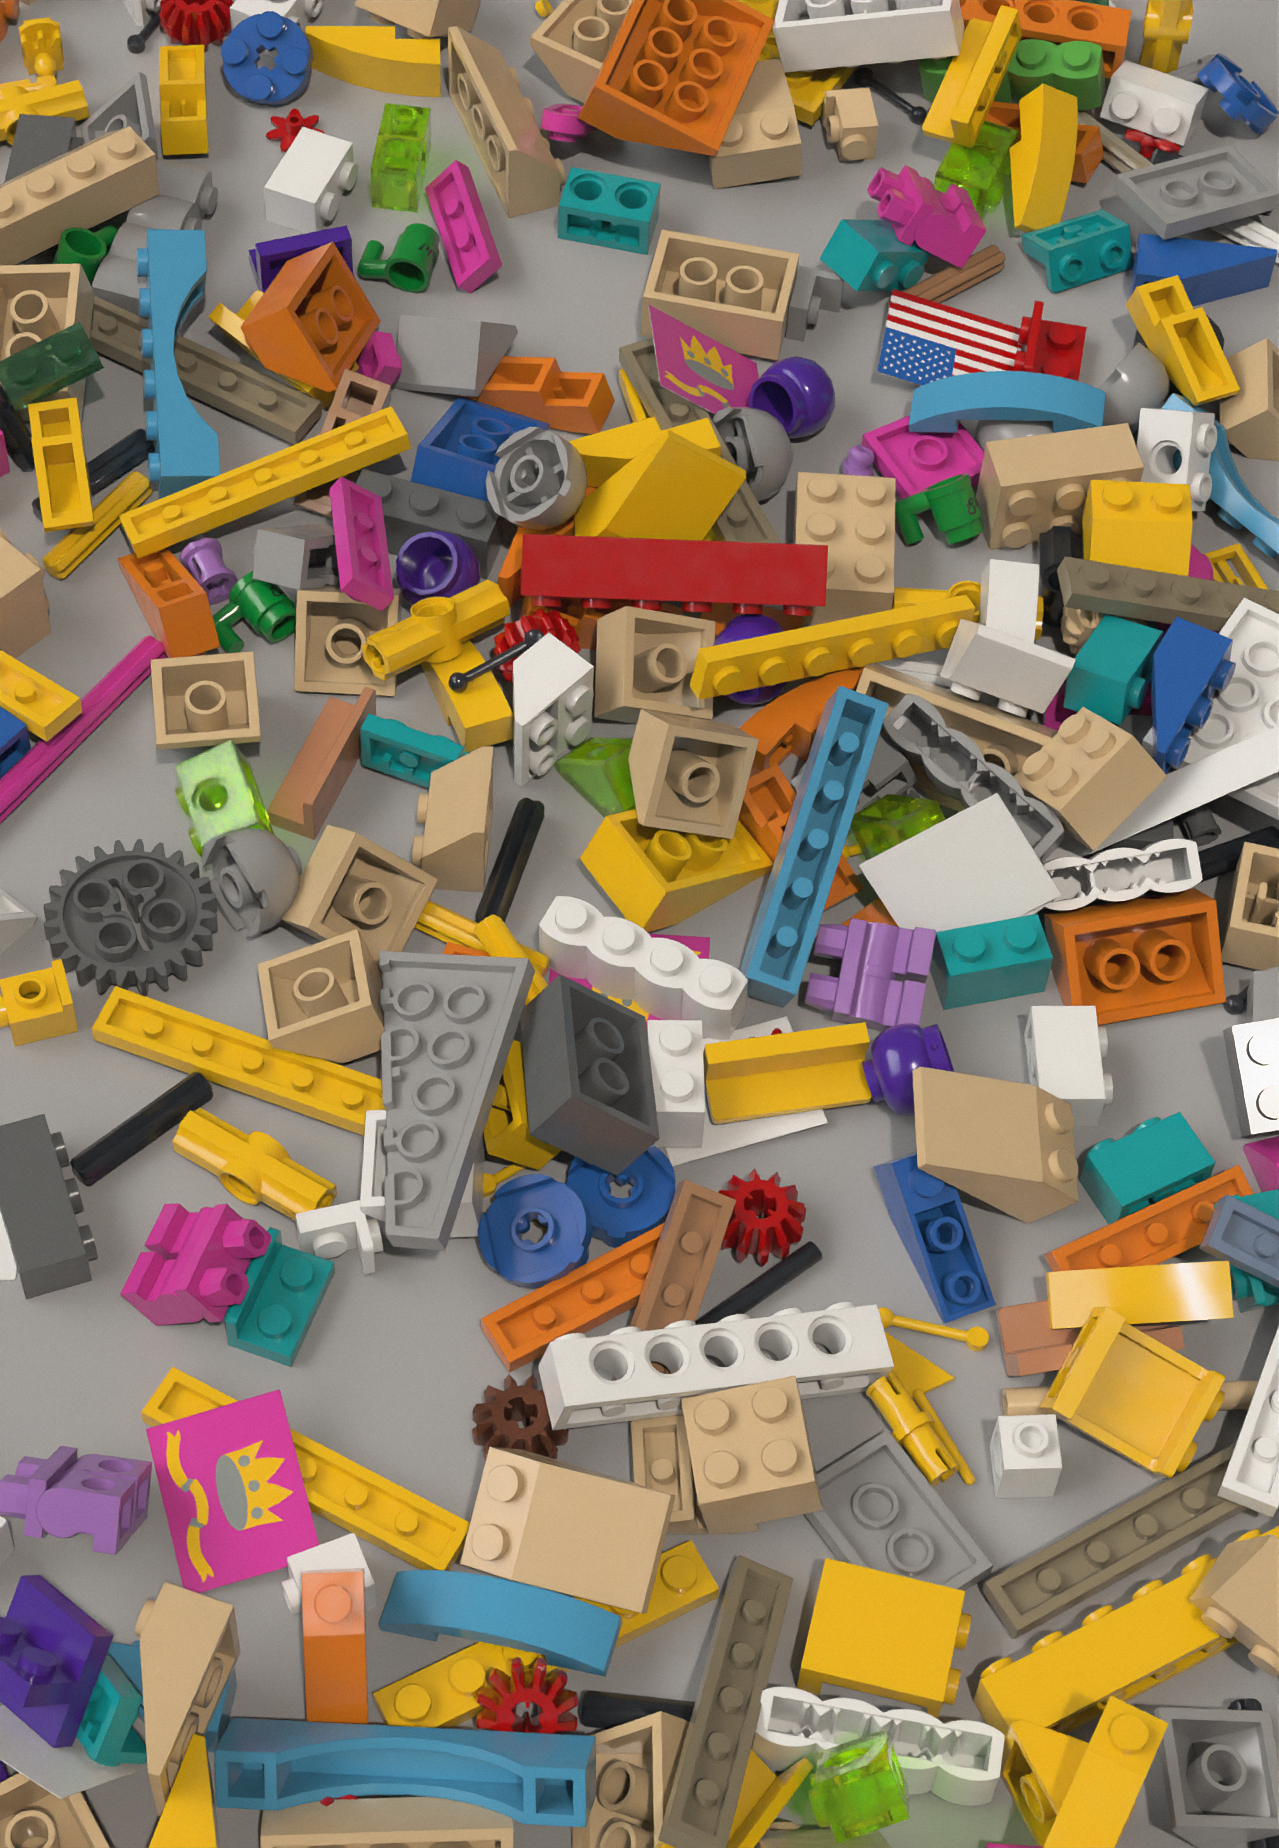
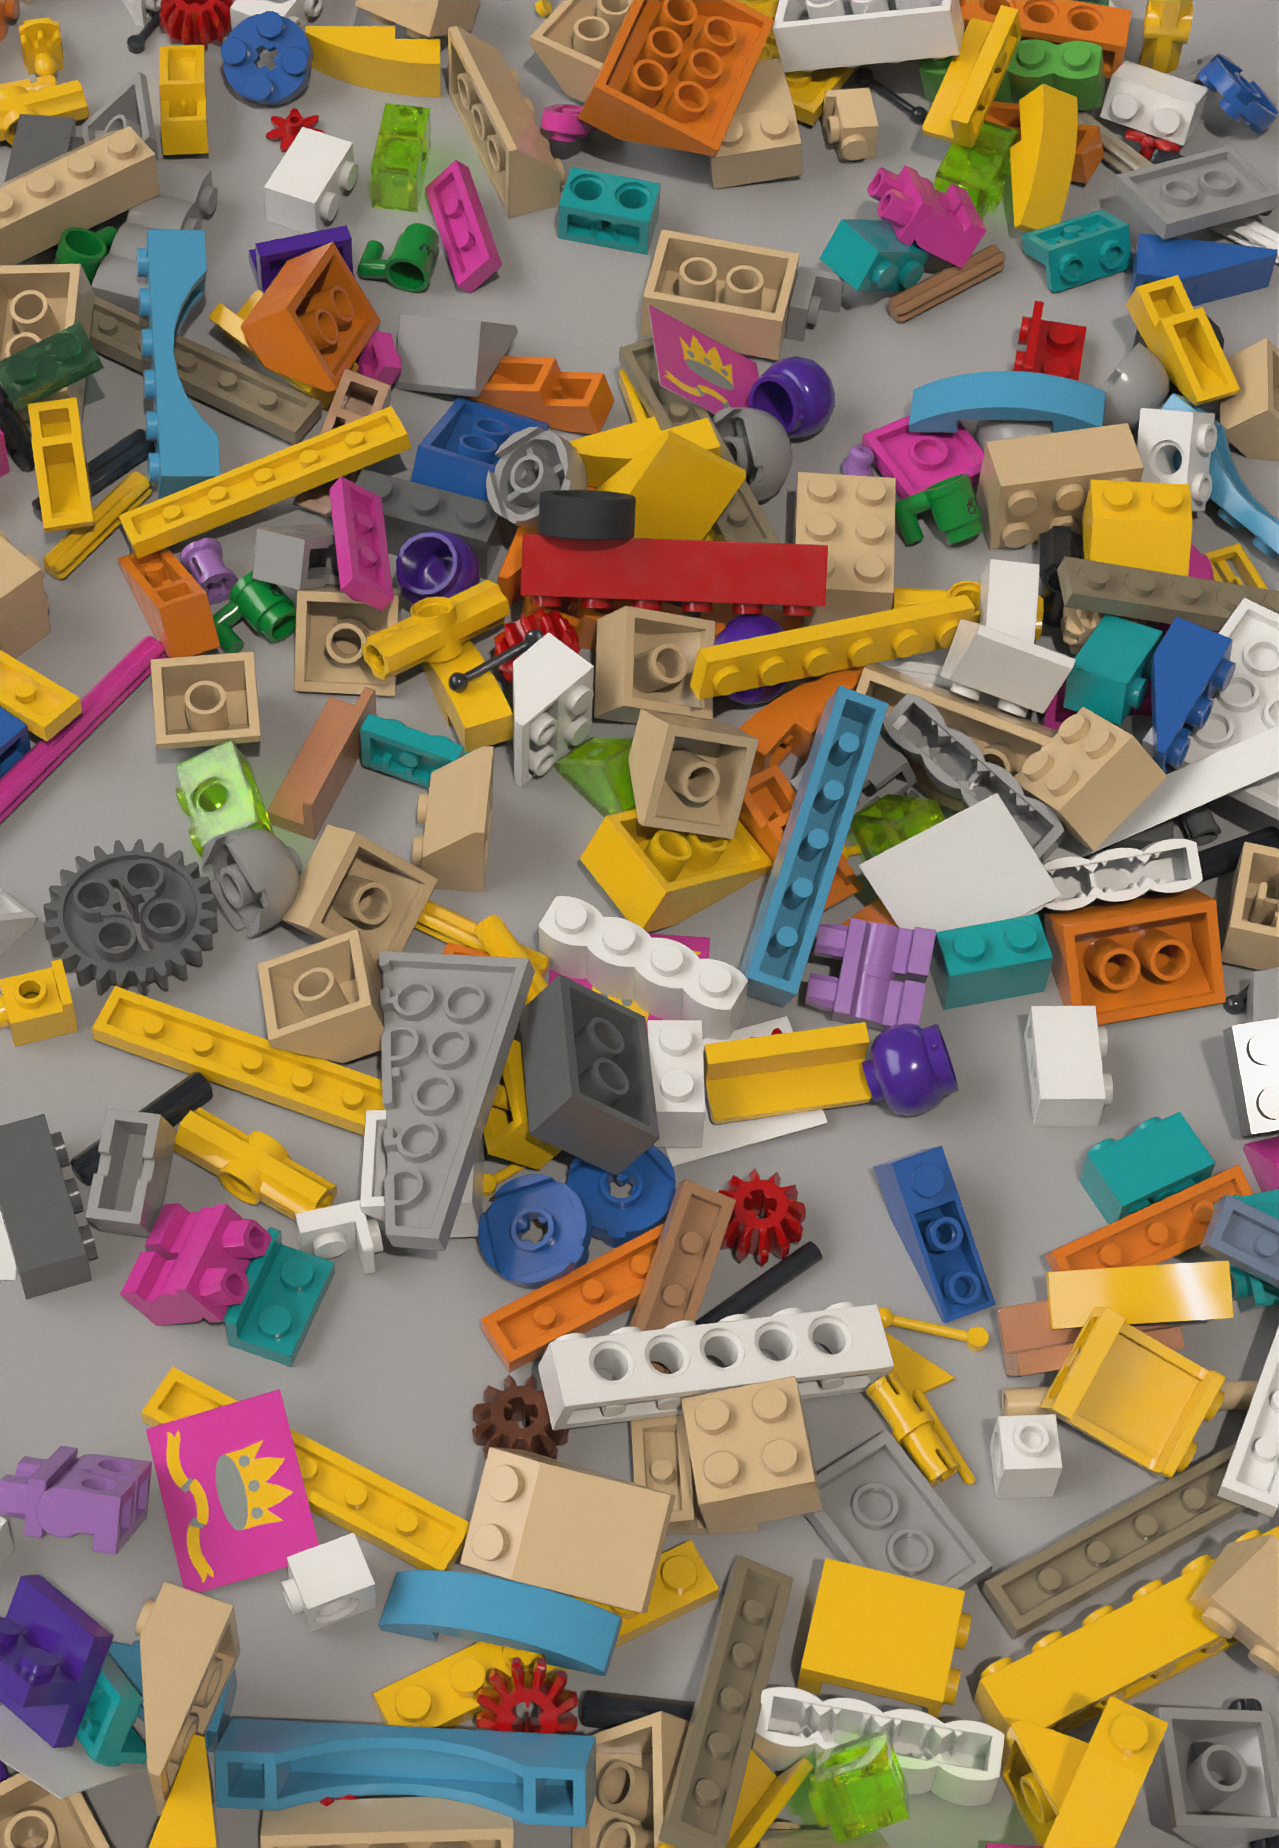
orange slope [302,1568,369,1725] -> none
black axle [475,797,545,923] -> none
sticker [877,289,1022,386] -> none
tan slope [912,1067,1079,1224] -> none
none -> light grey brick [85,1108,177,1238]
none -> black tyre [538,490,636,541]

